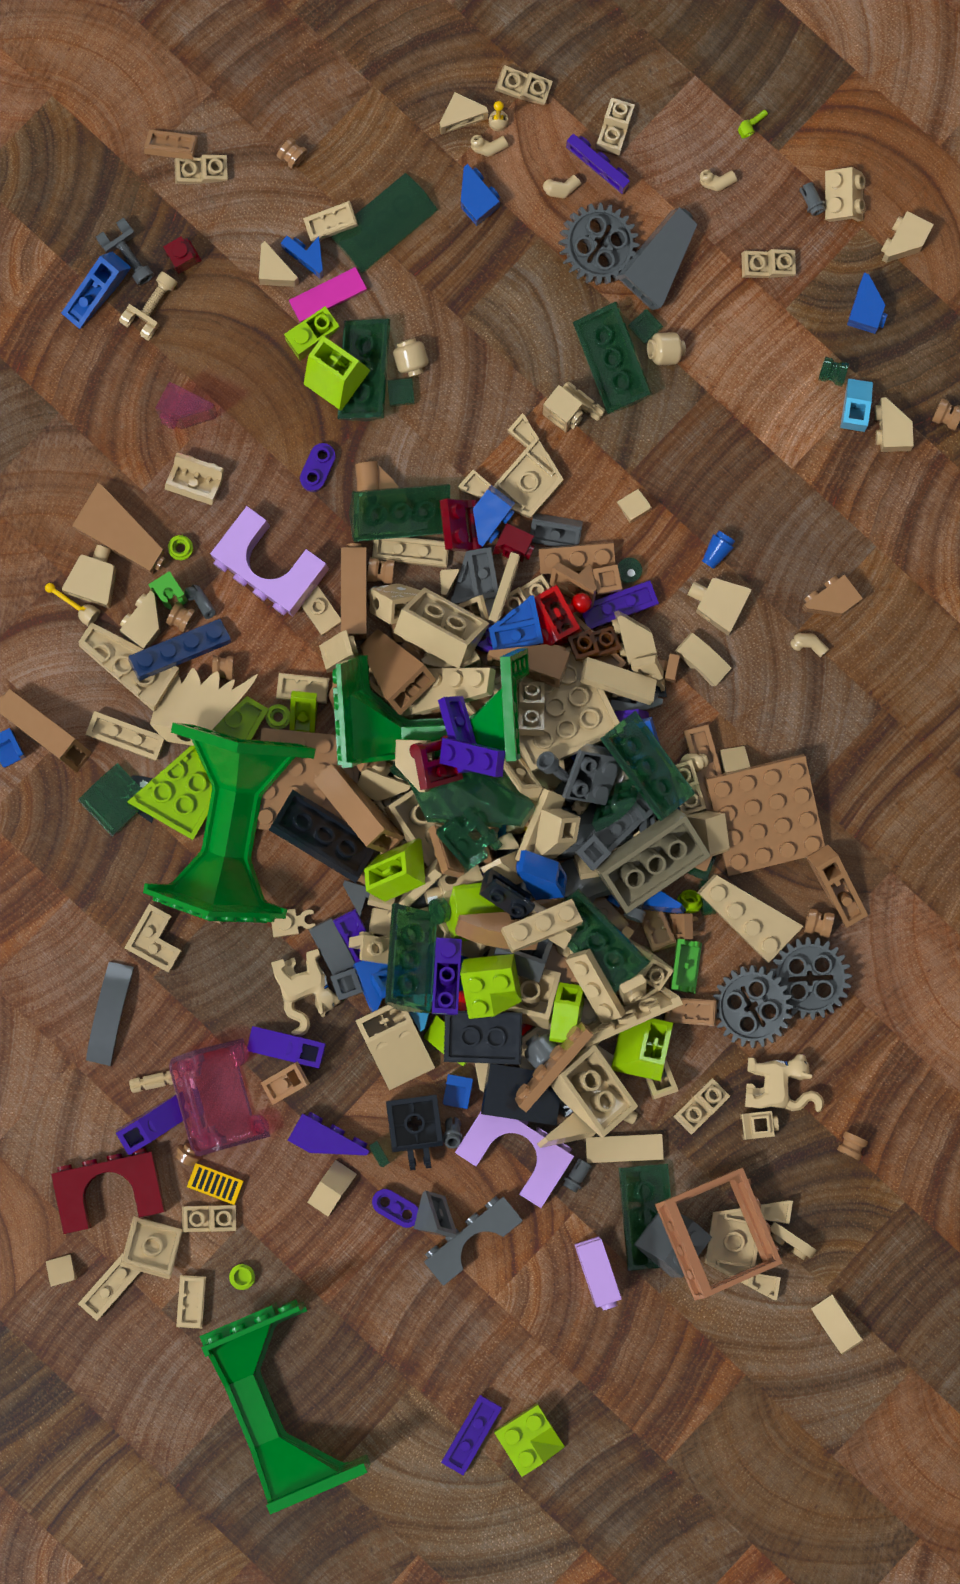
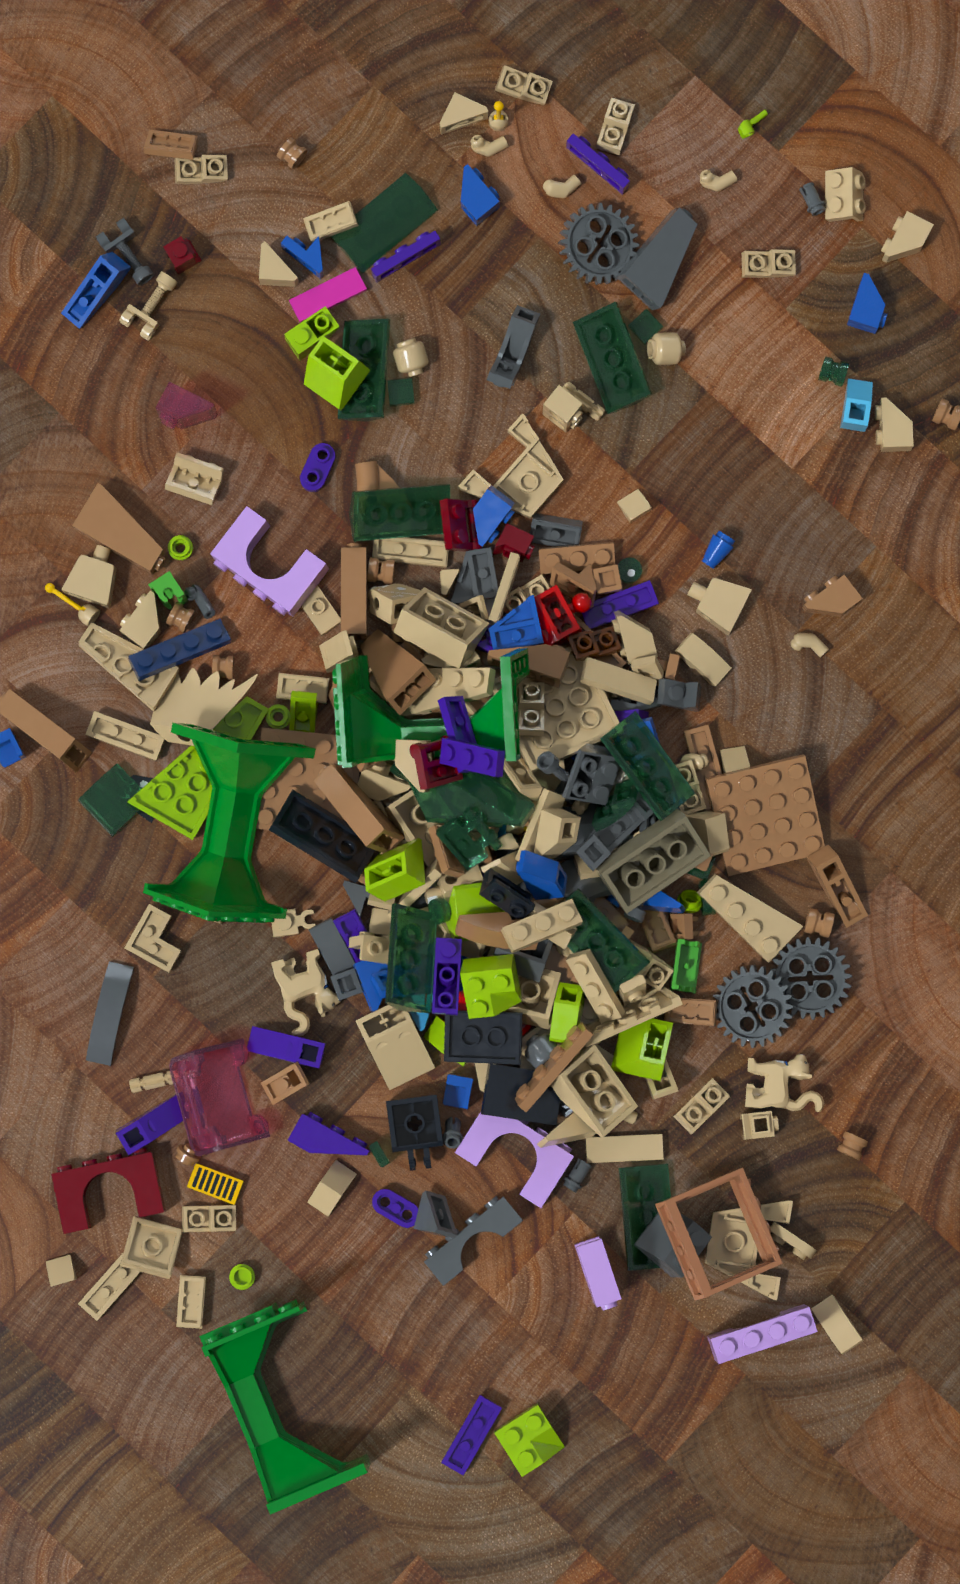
none -> dark purple plate [371,231,441,283]
none -> dark grey arch [487,305,540,389]
none -> dark grey slope [657,679,702,712]
none -> lavender arch [707,1304,817,1364]

